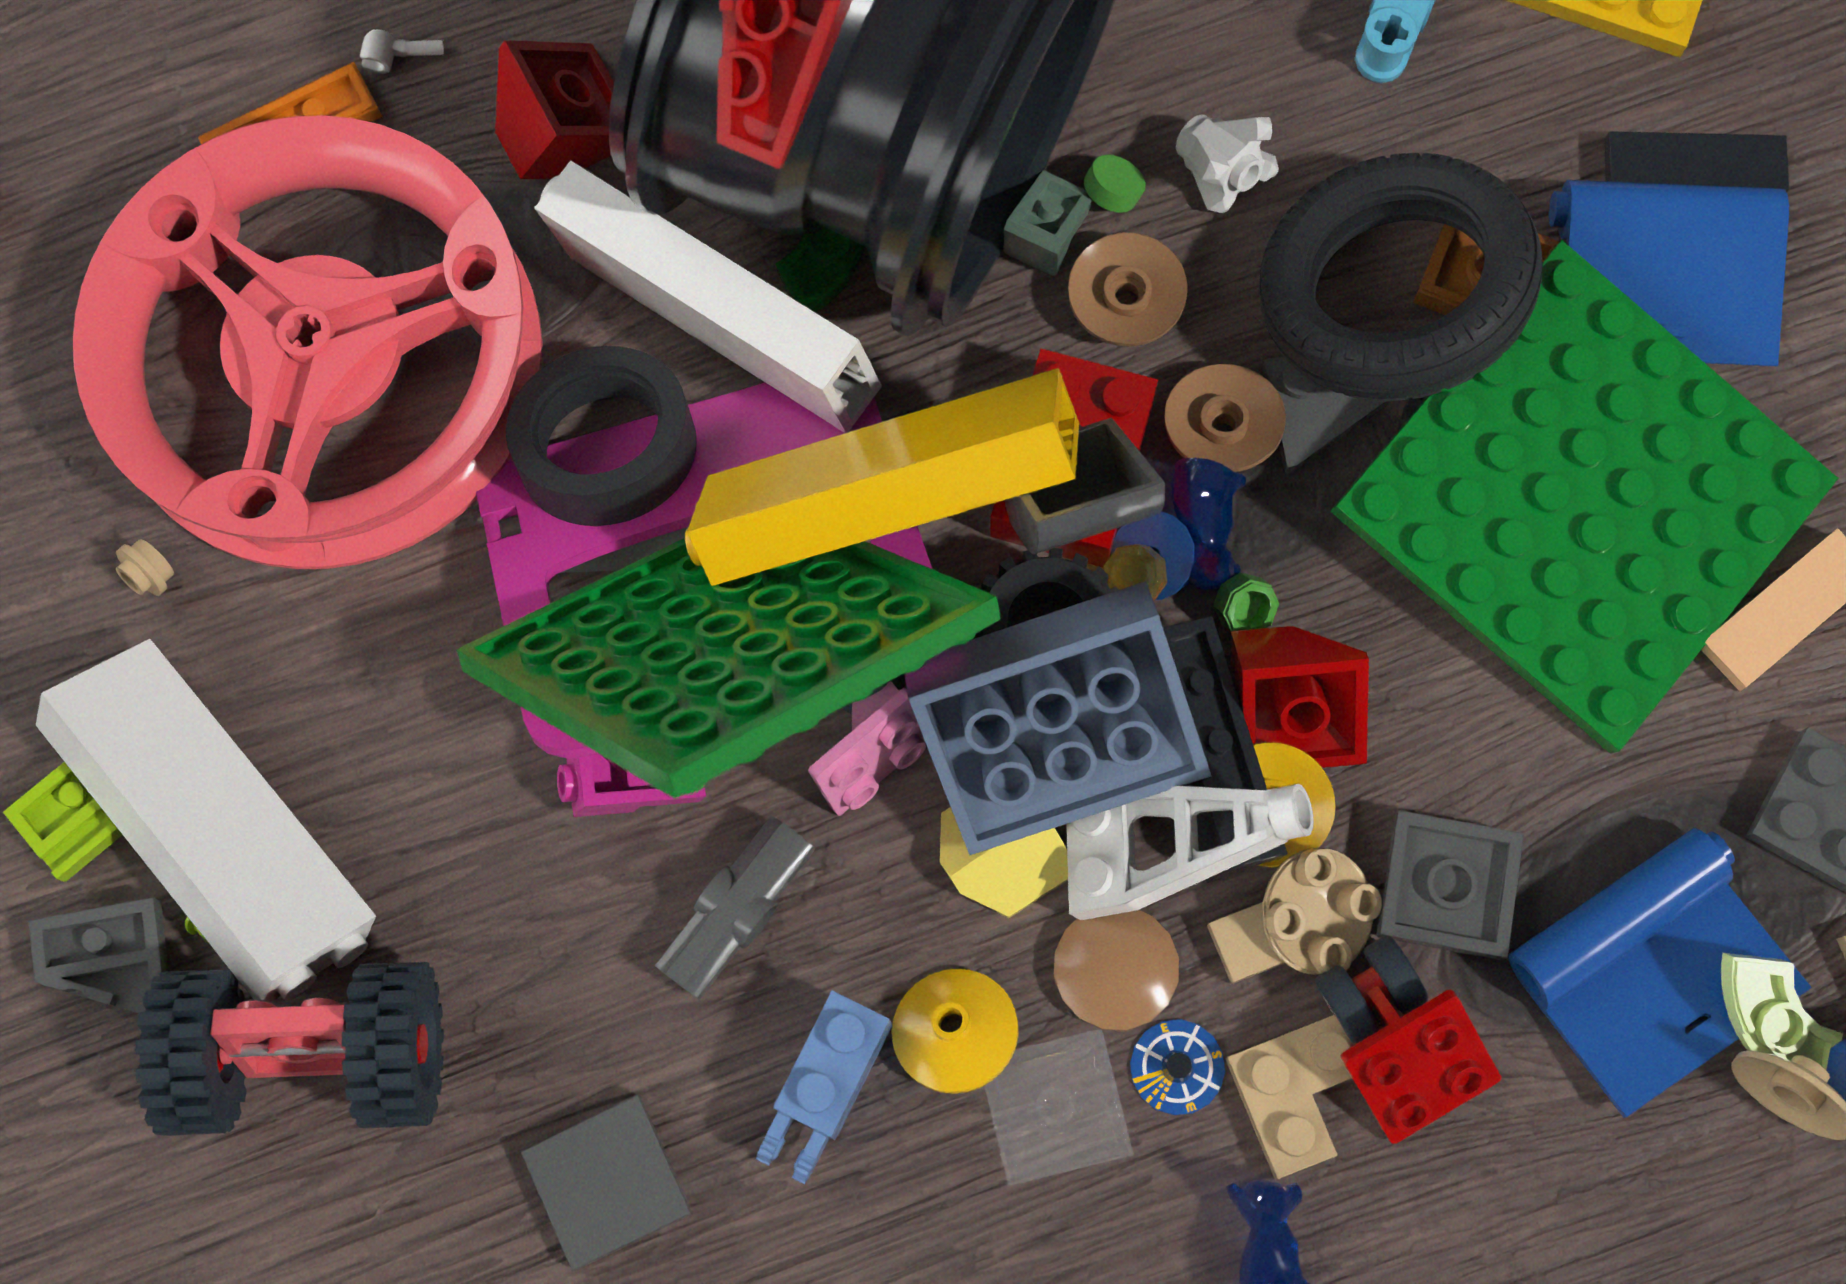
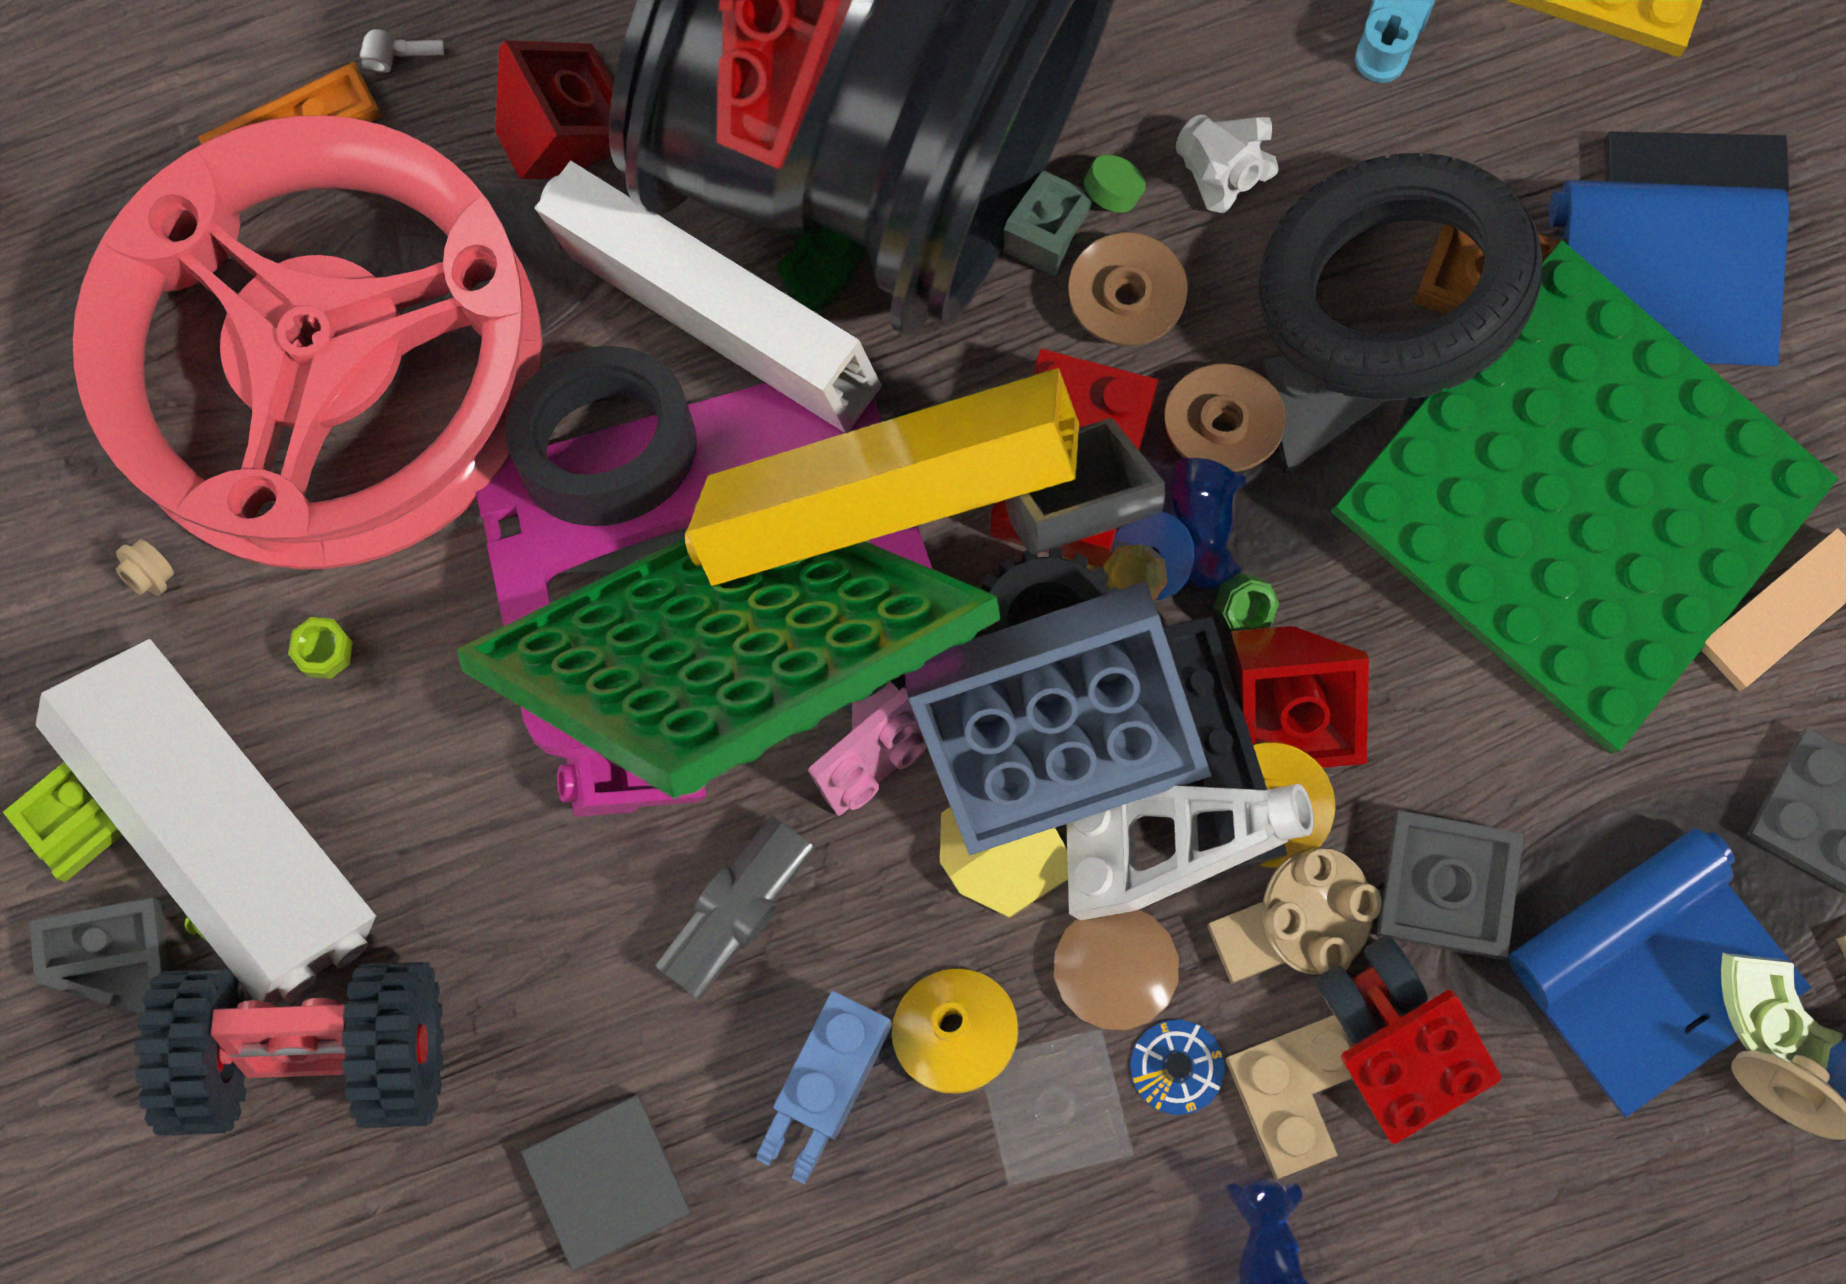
none -> lime tile [288,617,353,679]

